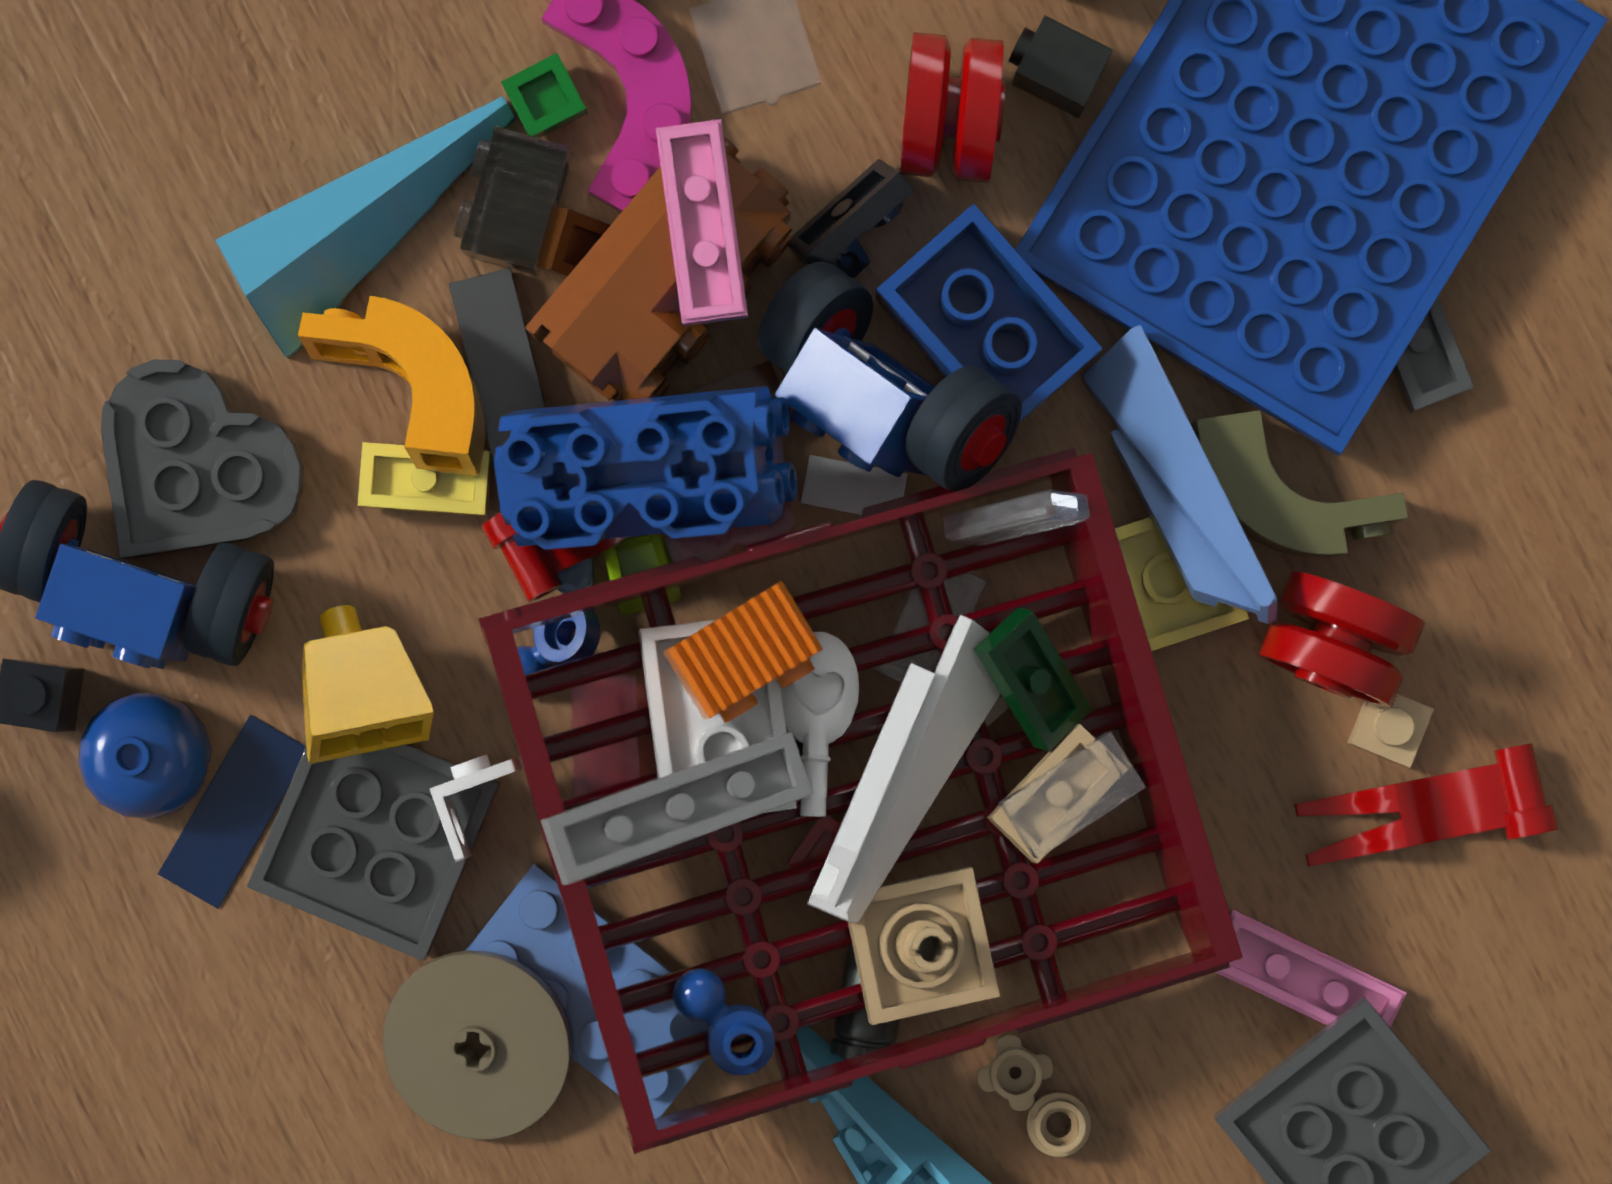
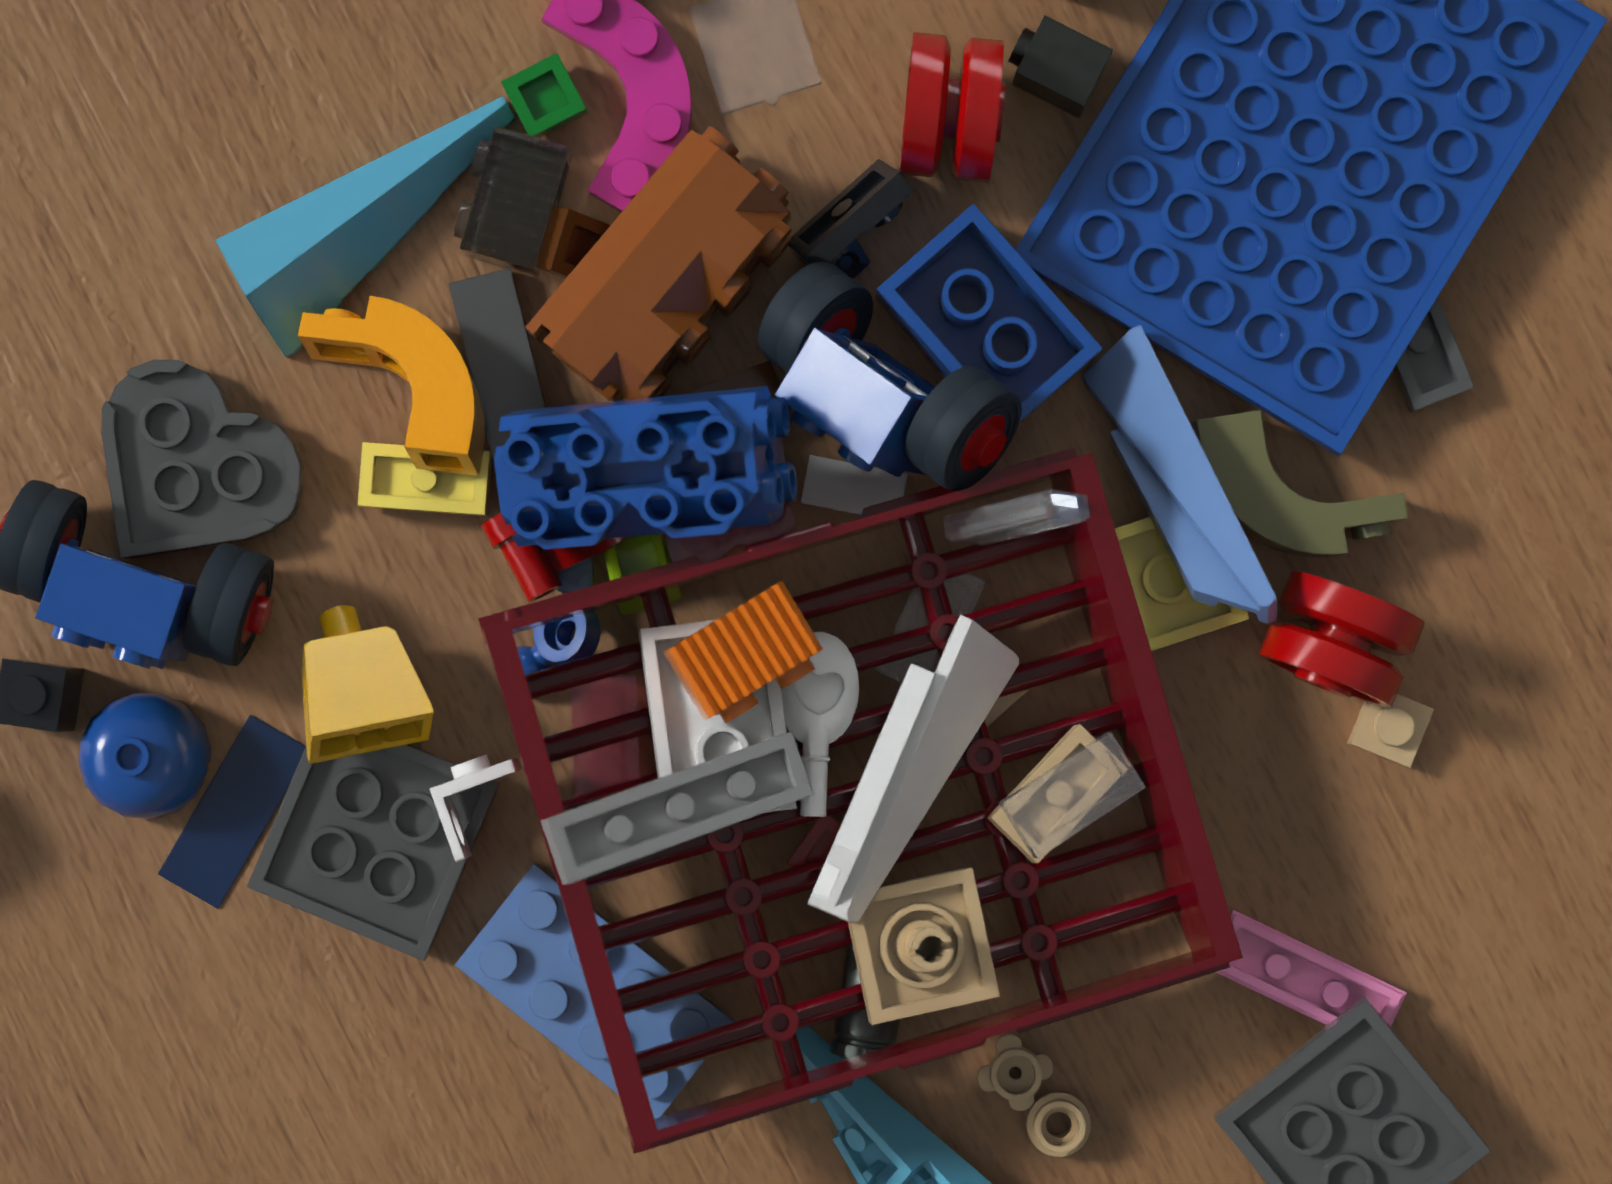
dark tan piece [383,951,572,1140] -> none
bright pink tile [656,119,748,326] -> none
blue plate [673,968,775,1075] -> none
dark green plate [973,608,1093,751] -> none
red flag [1294,743,1558,867] -> none

